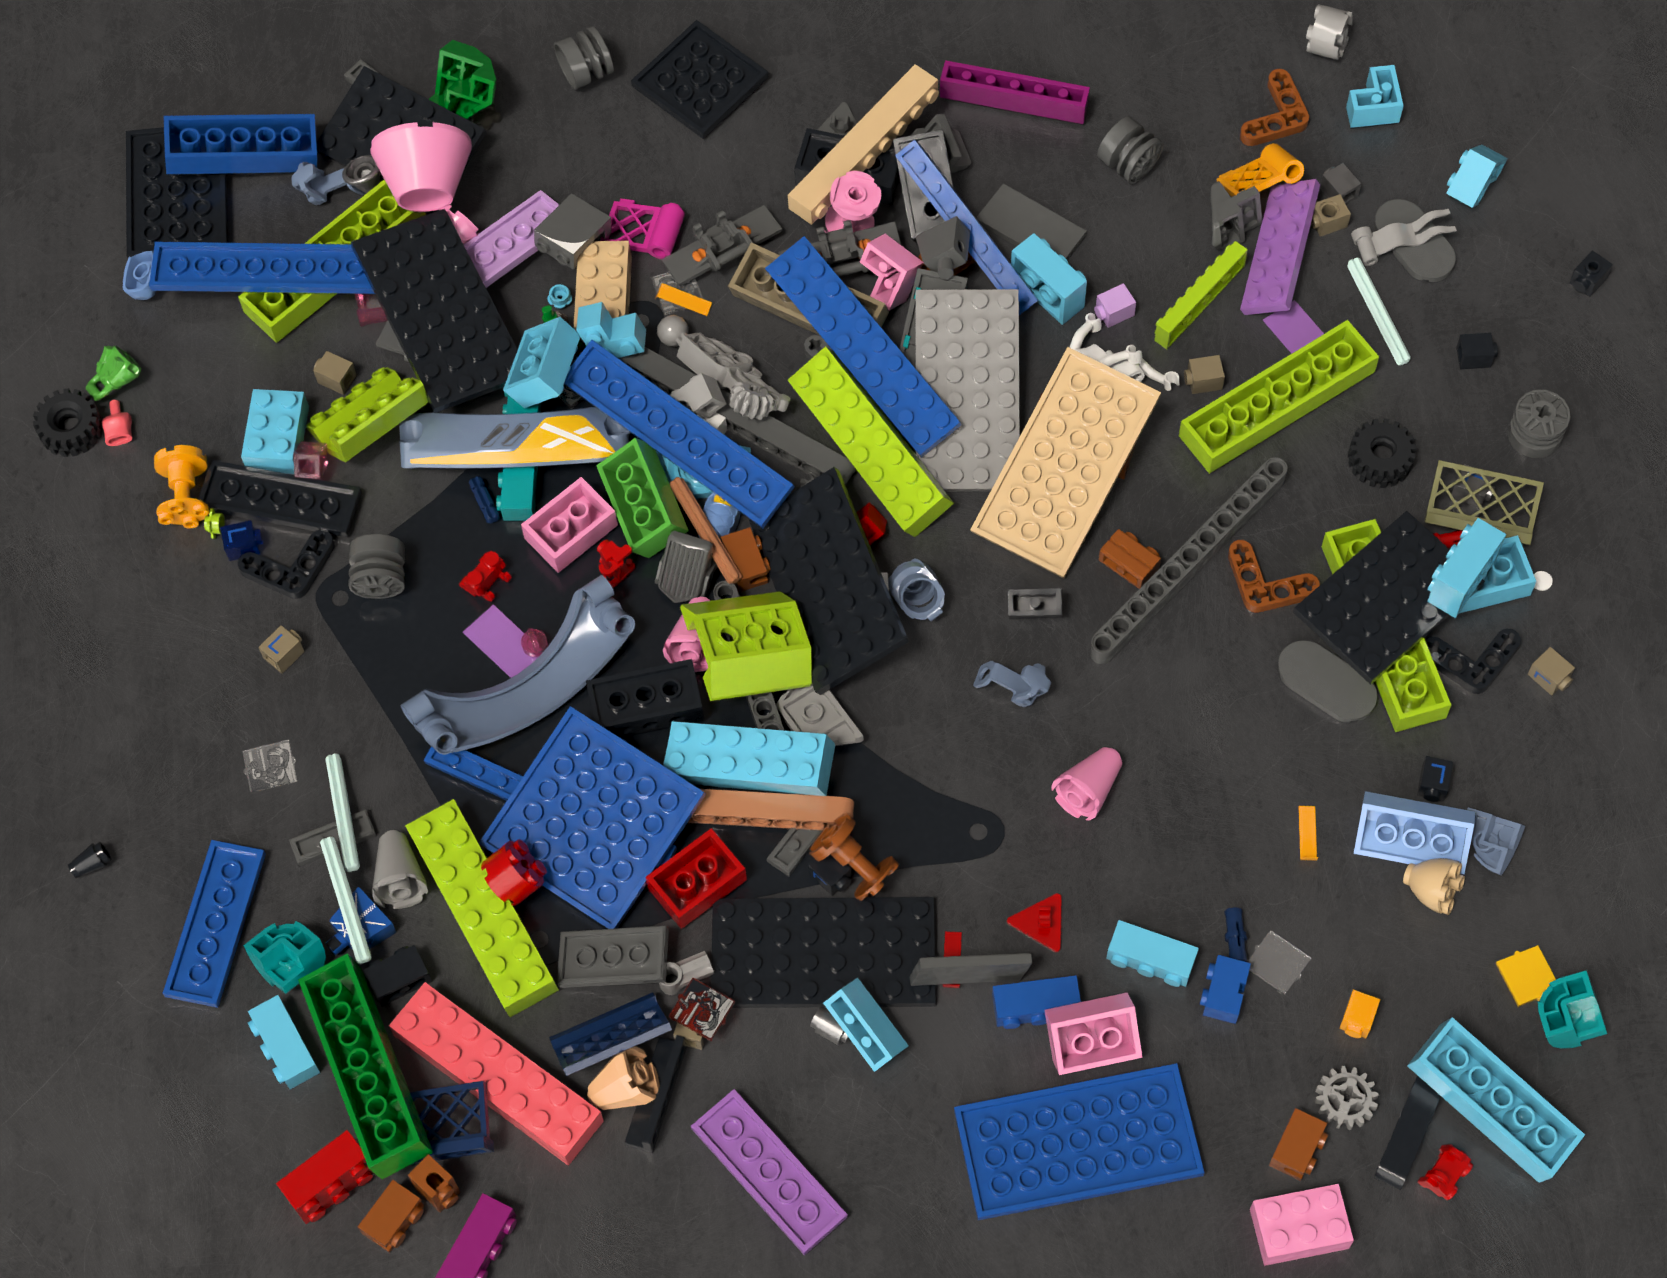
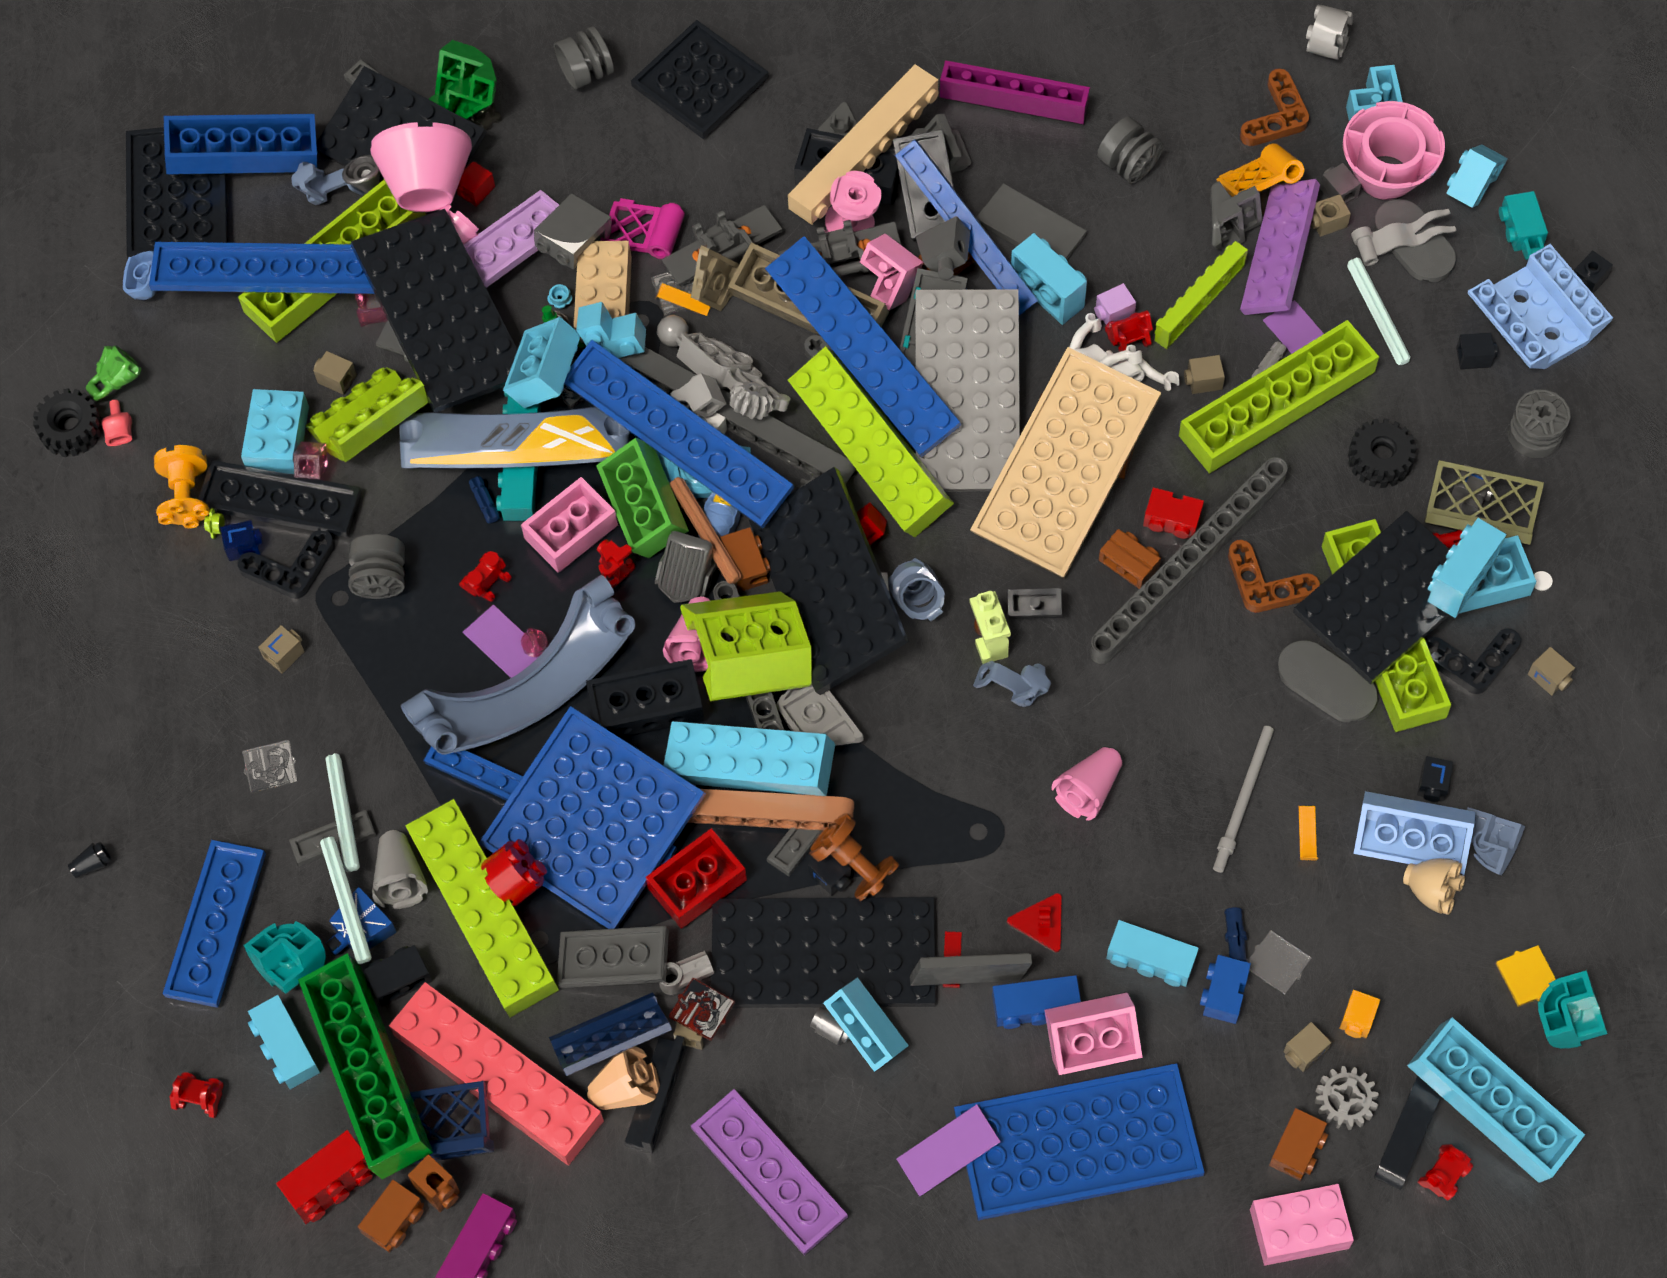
none -> red piece [170,1072,224,1118]
none -> red panel [457,162,495,207]
none -> dark tan wing [691,245,739,311]
none -> medium lavender sticker [897,1104,1000,1197]
none -> yellowish green hips [970,591,1011,664]
none -> red piece [1105,310,1153,352]
none -> red brick [1143,487,1204,539]
none -> light grey bar [1213,726,1274,873]
none -> light grey axle [1252,342,1286,378]
none -> dark tan brick [1284,1022,1331,1072]
none -> bright pink cone [1343,101,1445,200]
none -> light blue slope [1468,244,1613,369]
none -> teal brick [1499,191,1548,260]

